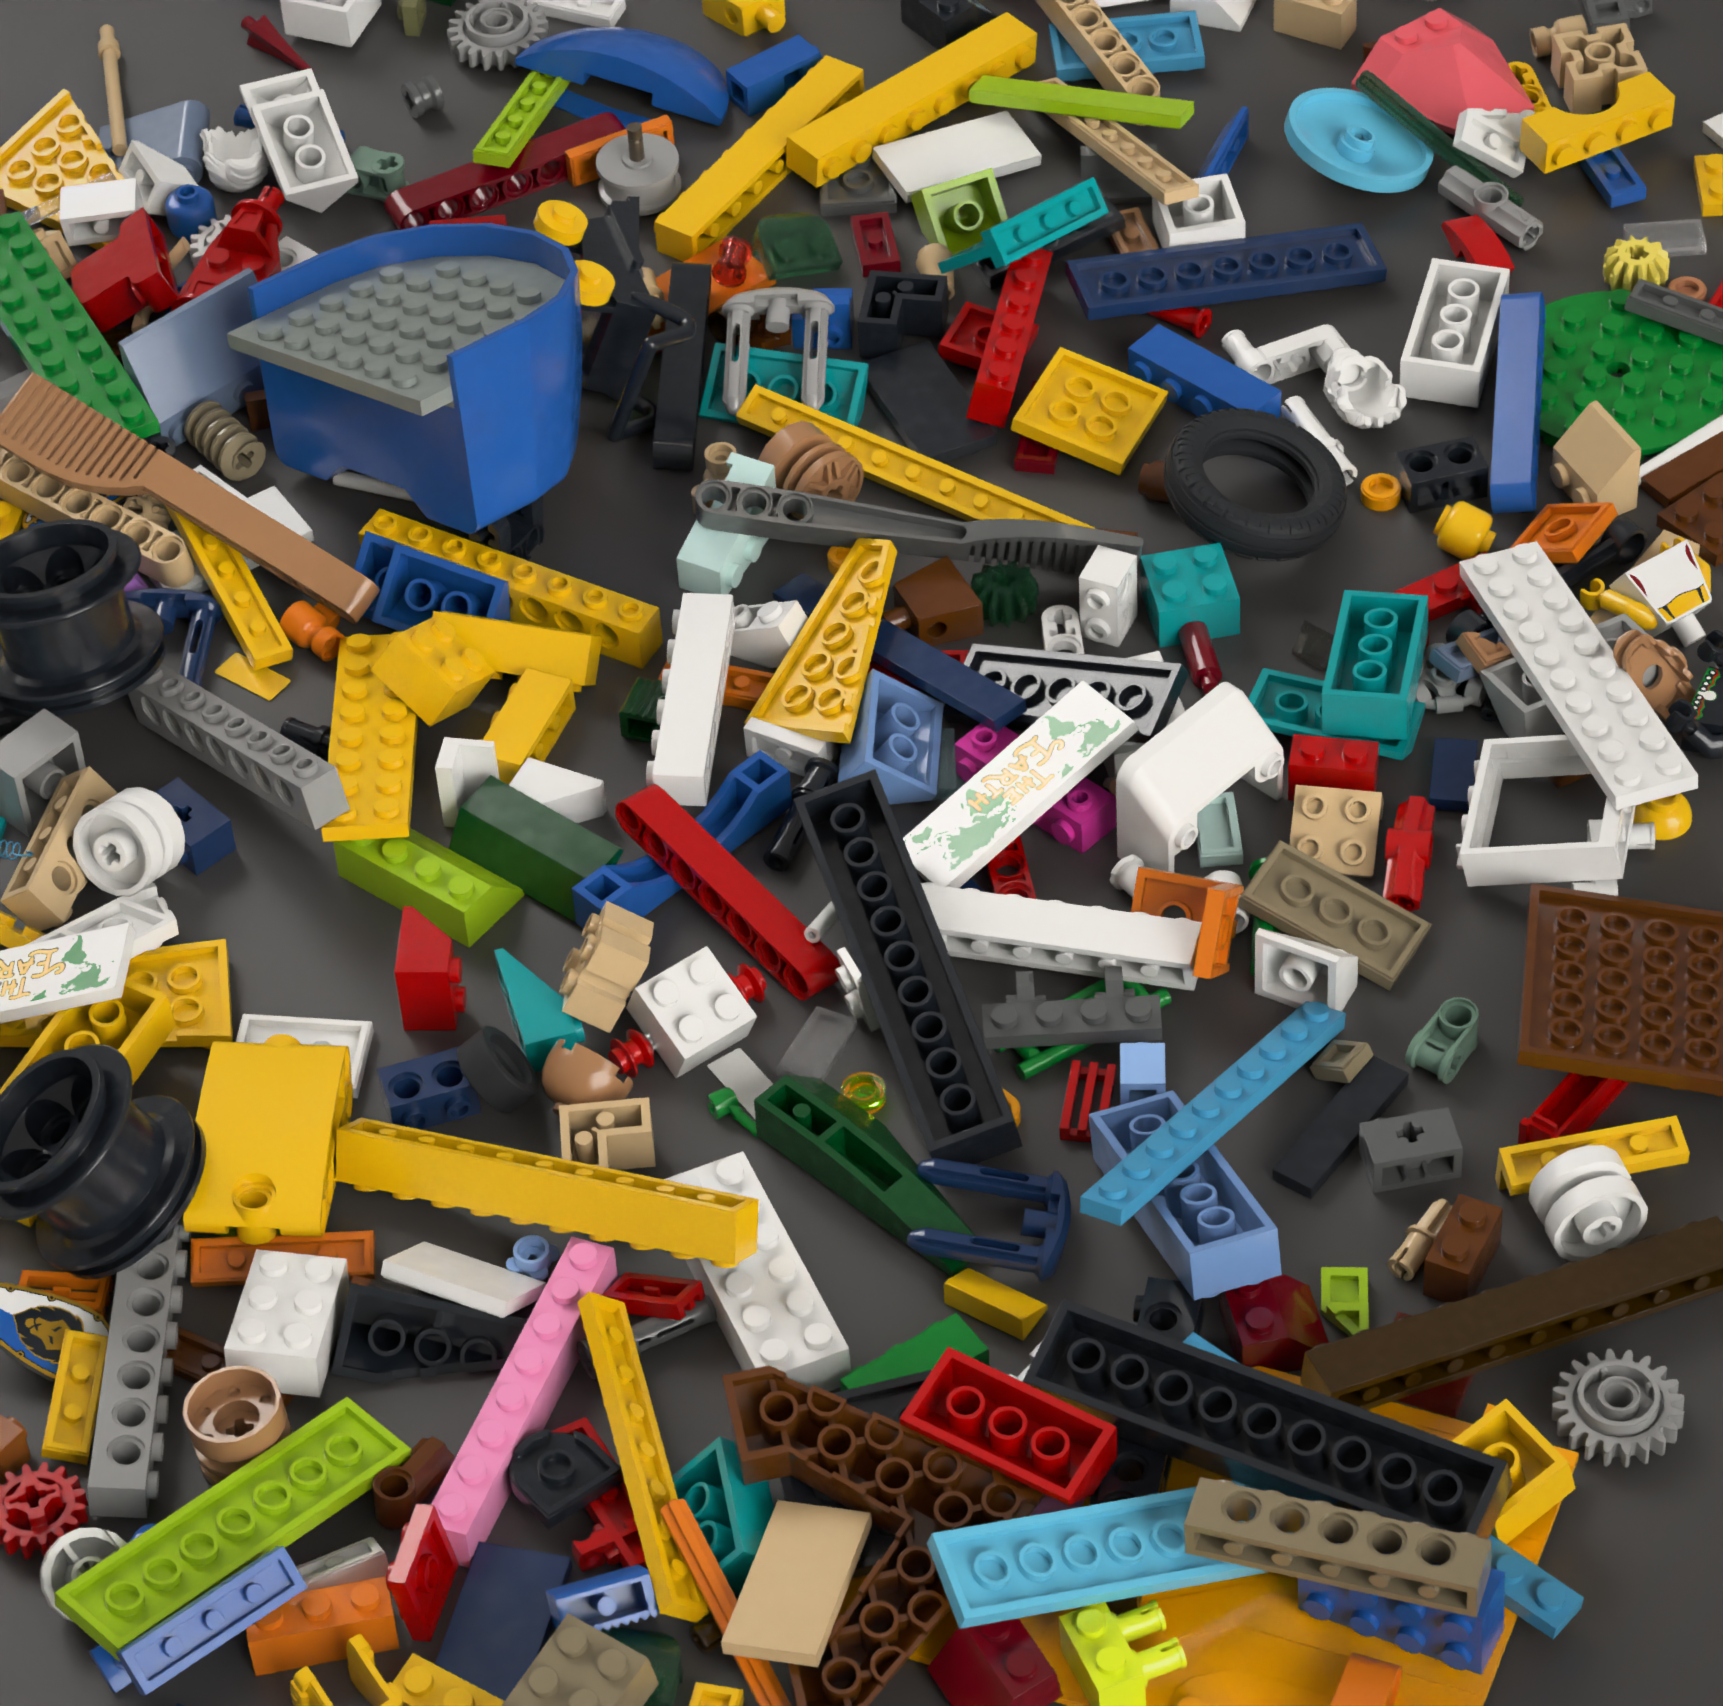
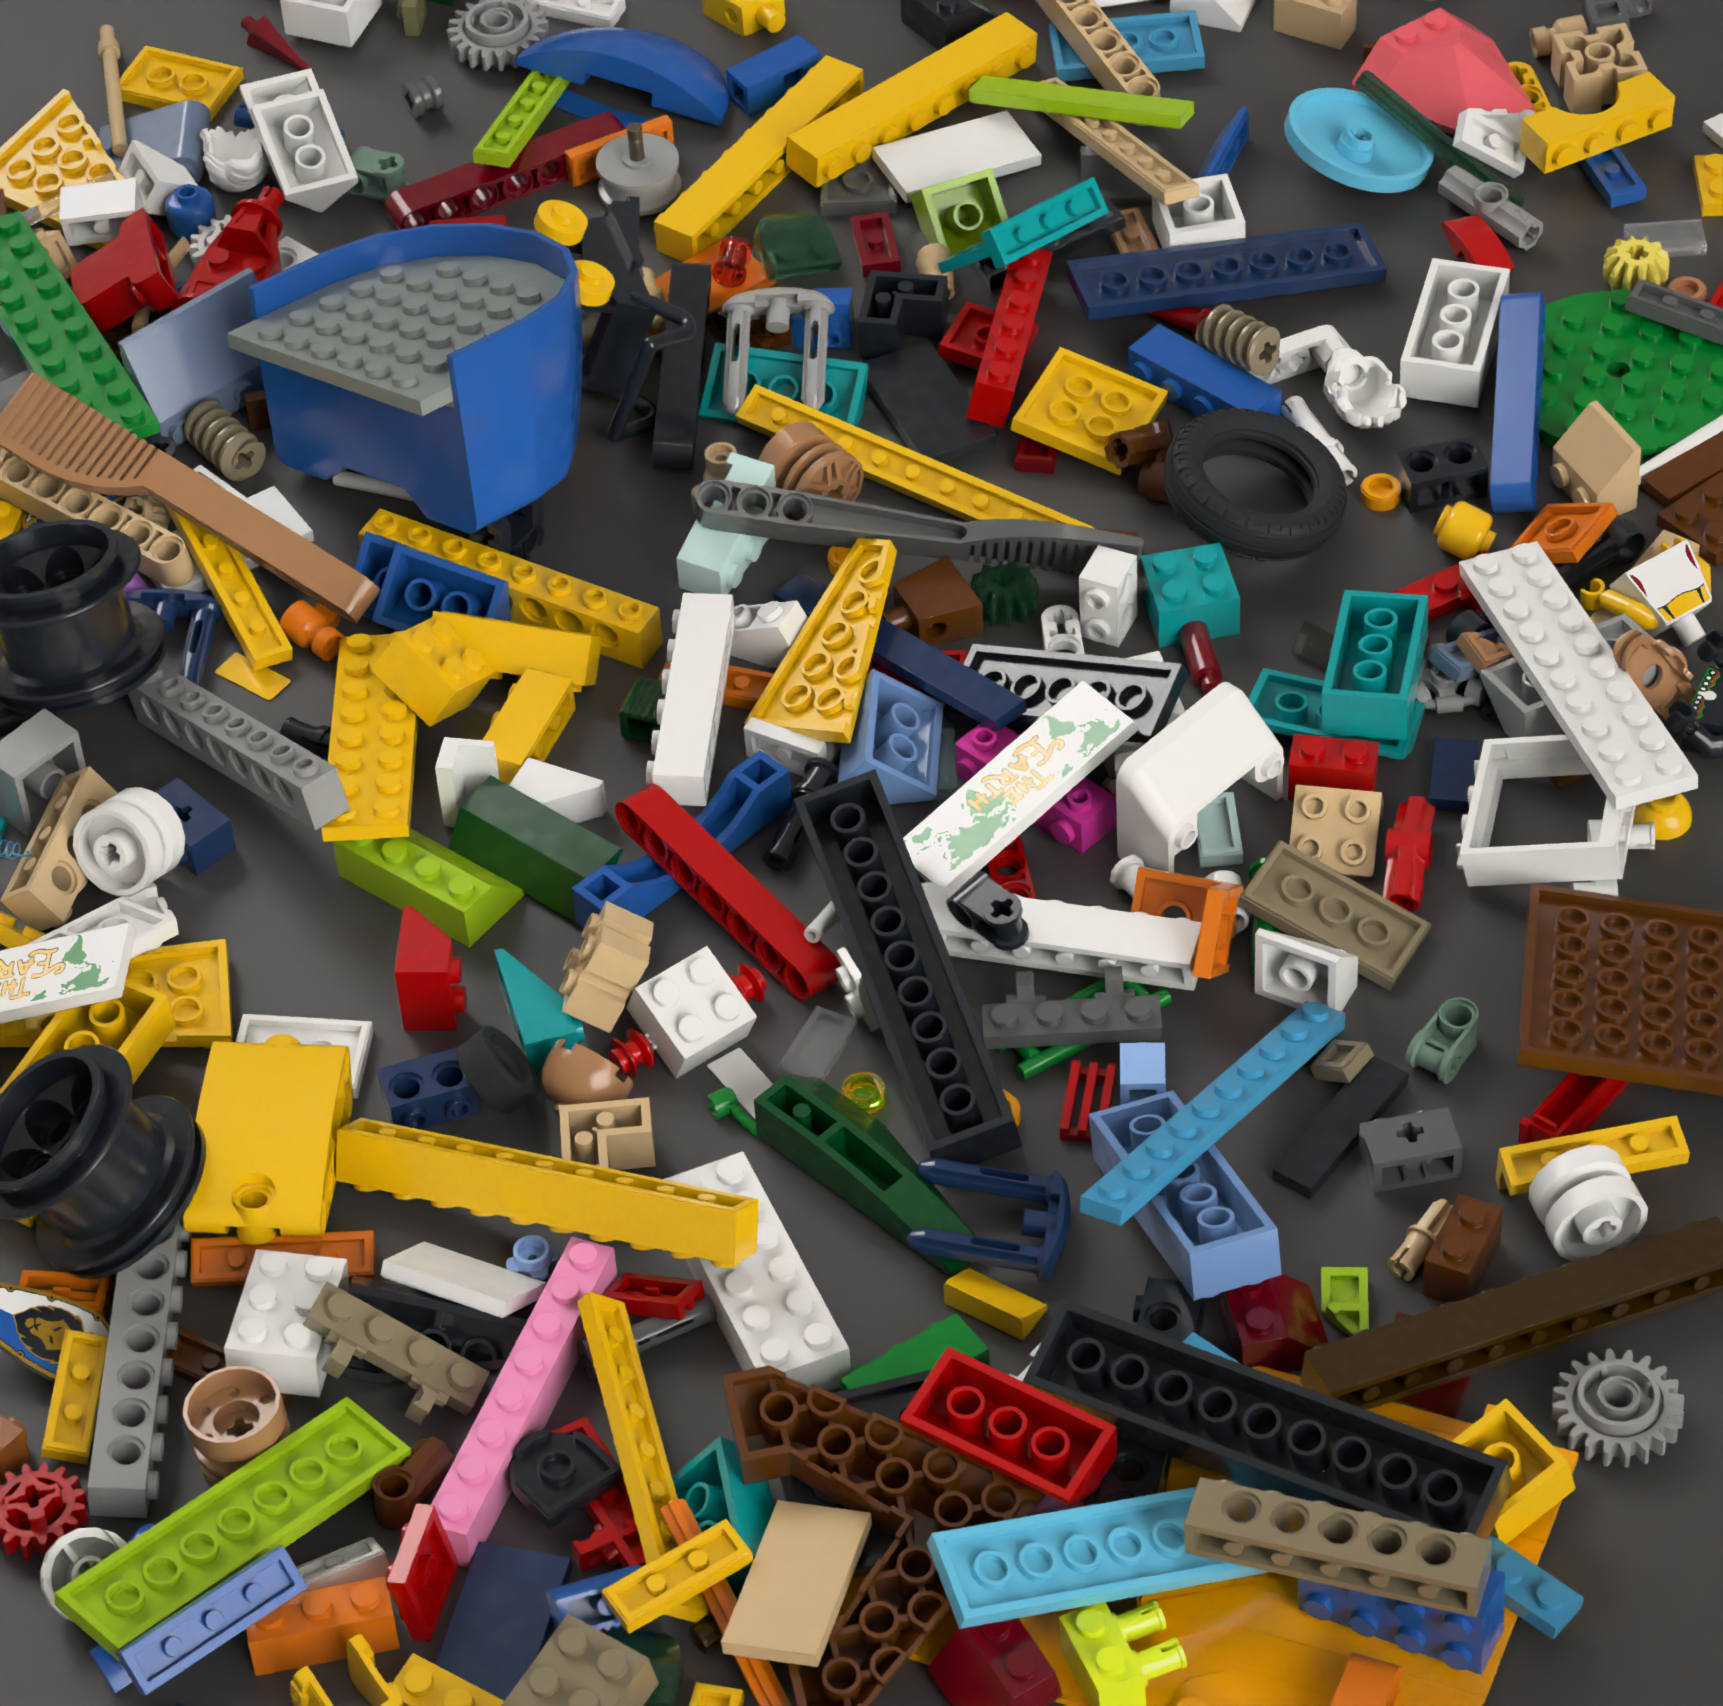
none -> yellow tile [120,46,244,122]
none -> dark tan hinge [303,1281,490,1425]
none -> yellow tile [601,1519,753,1634]
none -> black piece [946,871,1030,951]
none -> reddish brown piece [1104,419,1174,469]
none -> dark tan piece [1195,304,1281,376]

